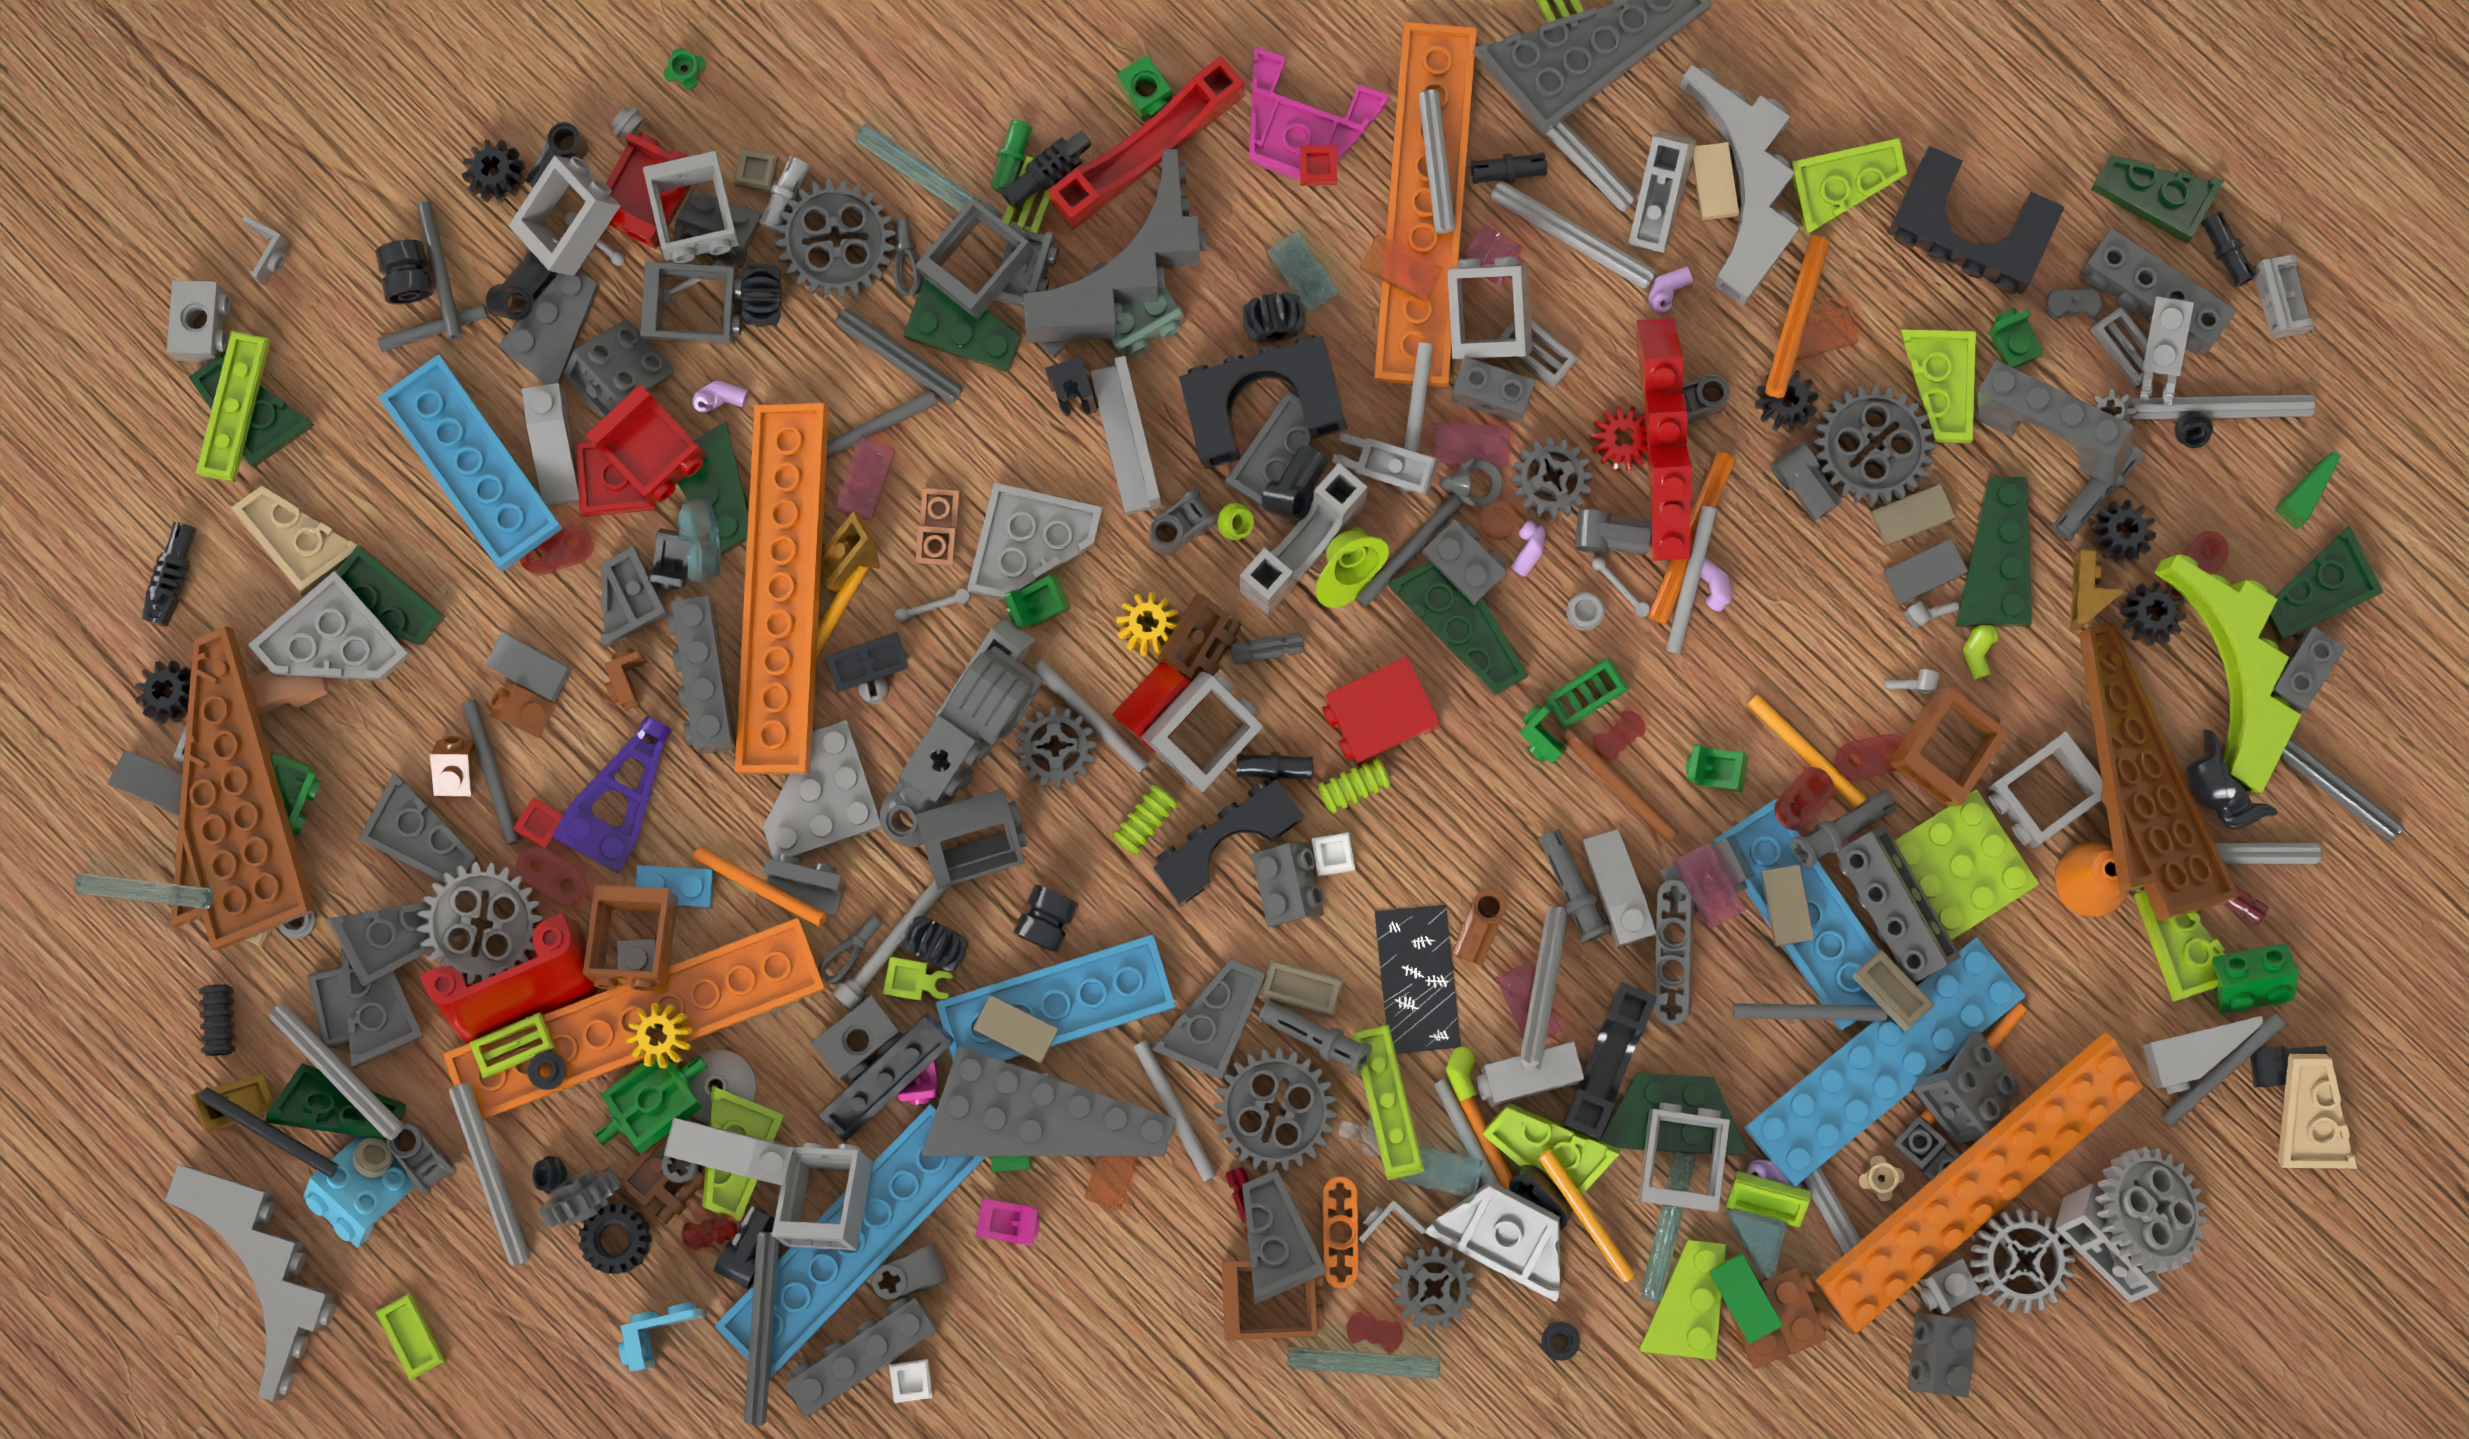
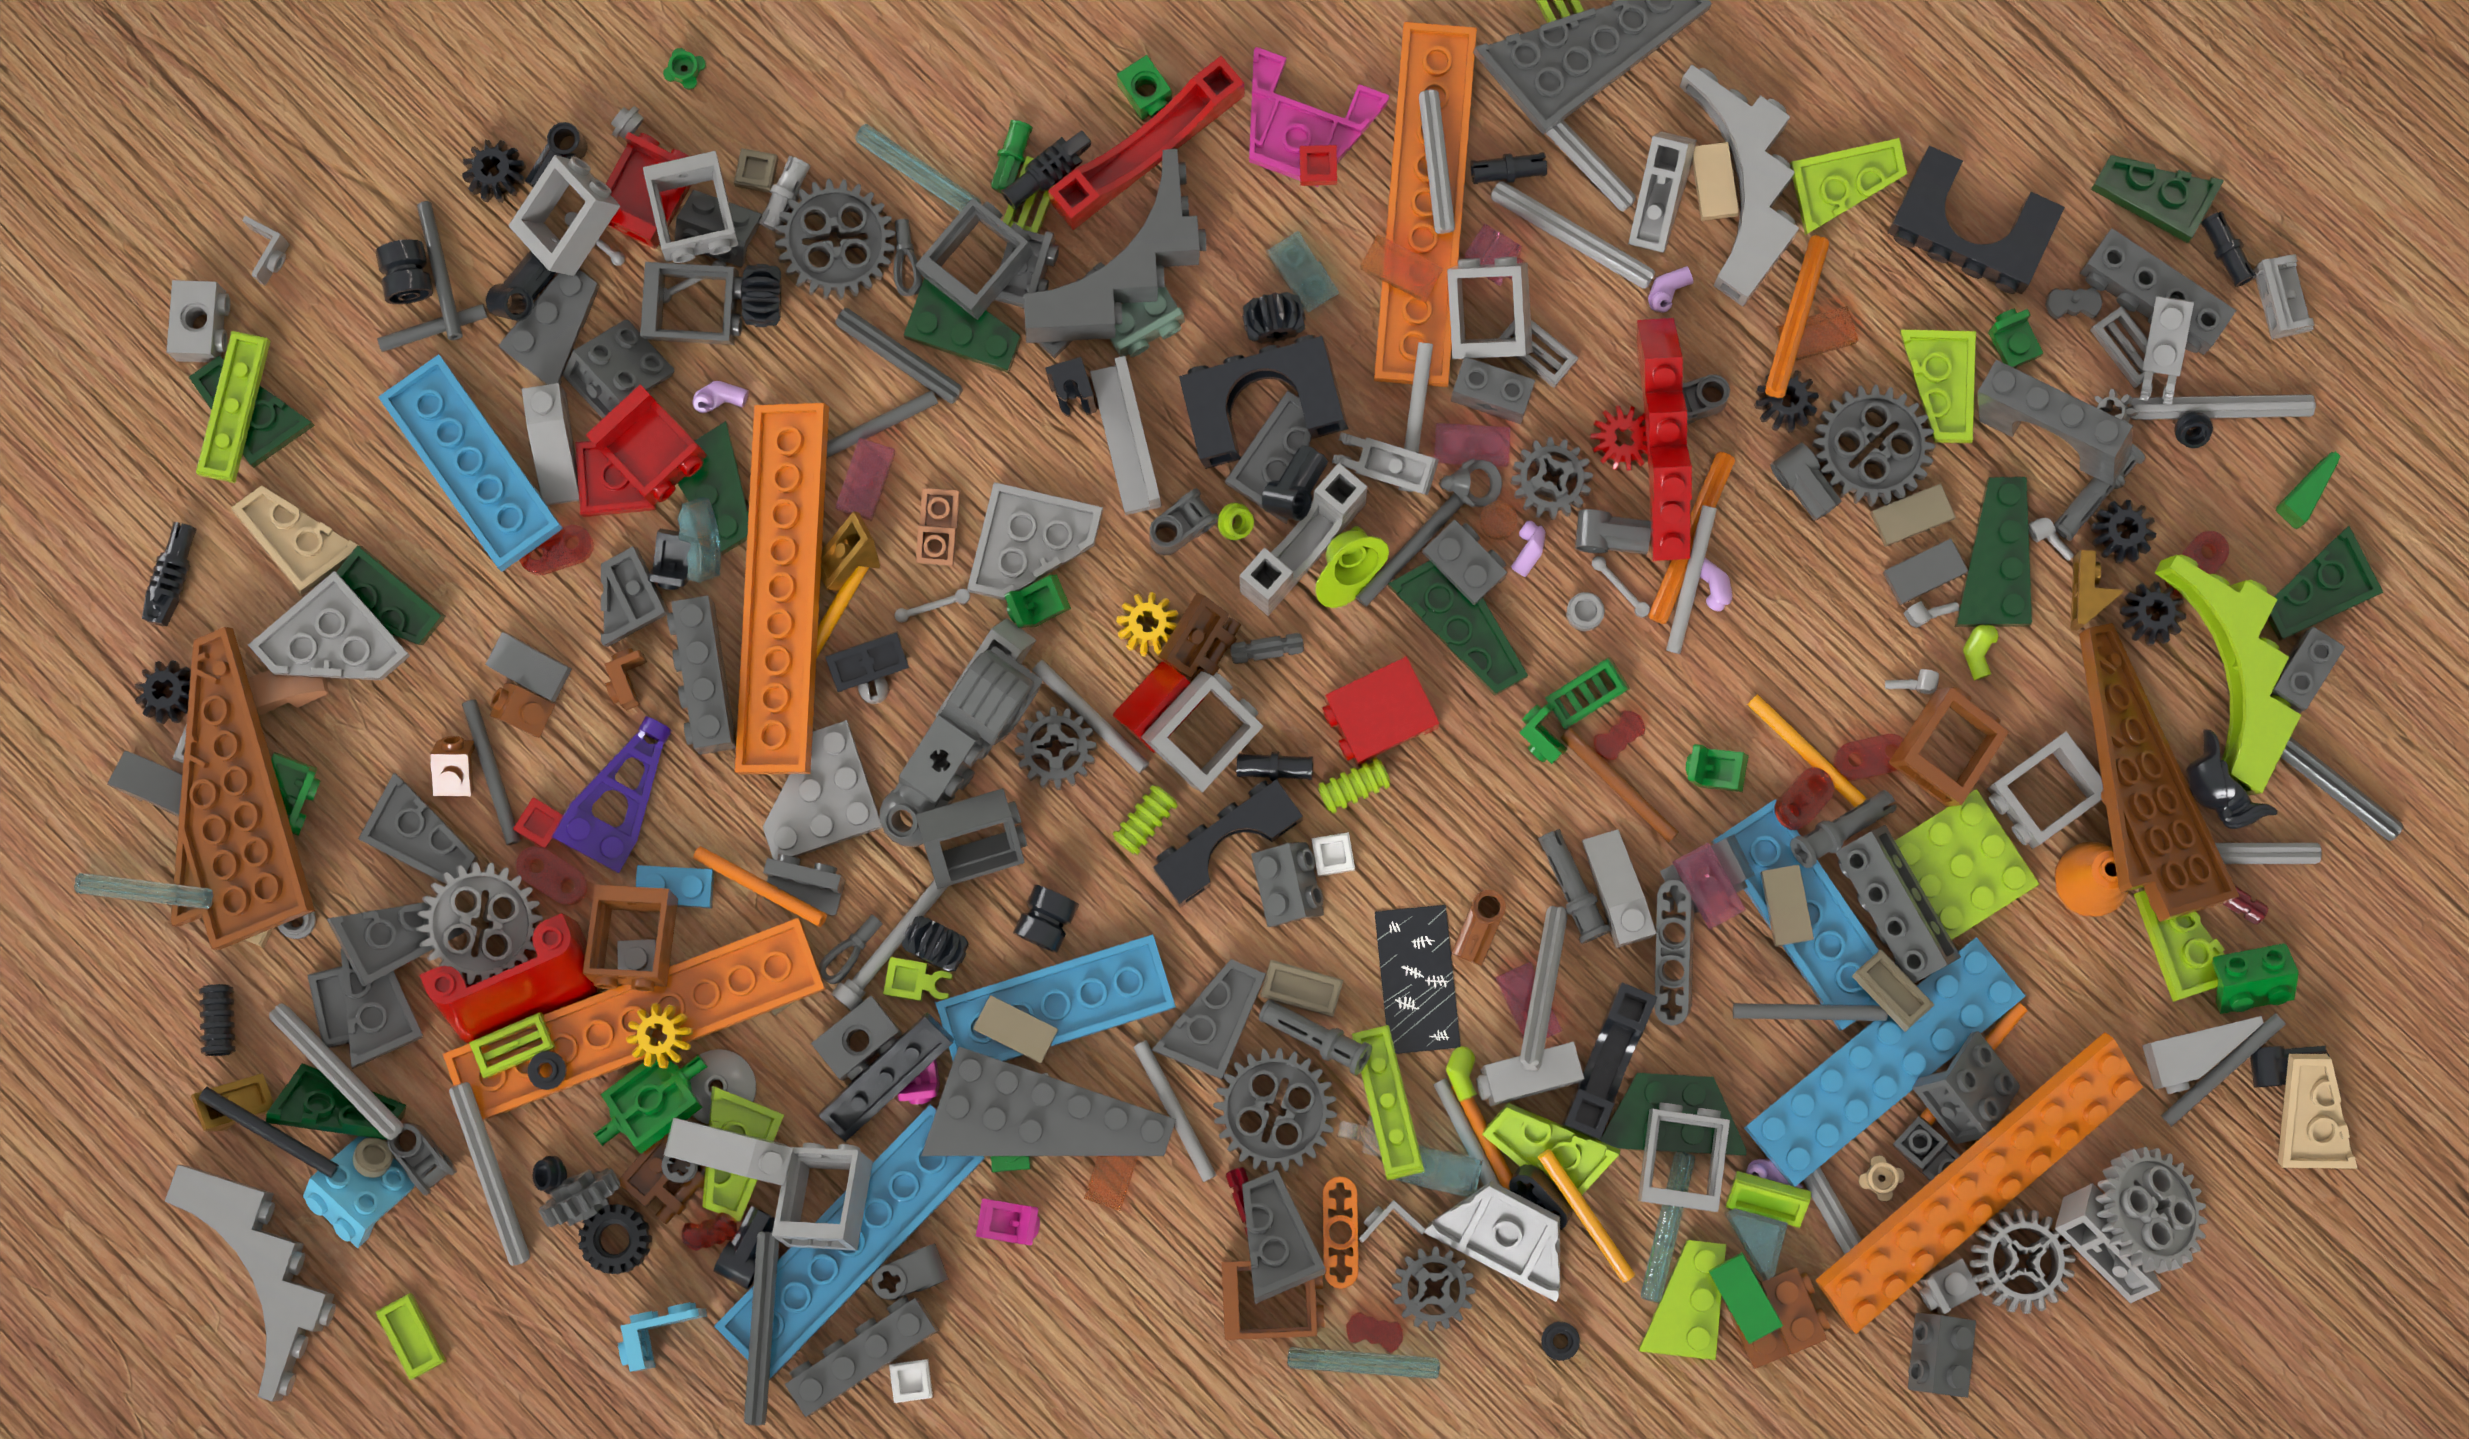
none -> light grey hand [2028,518,2074,561]

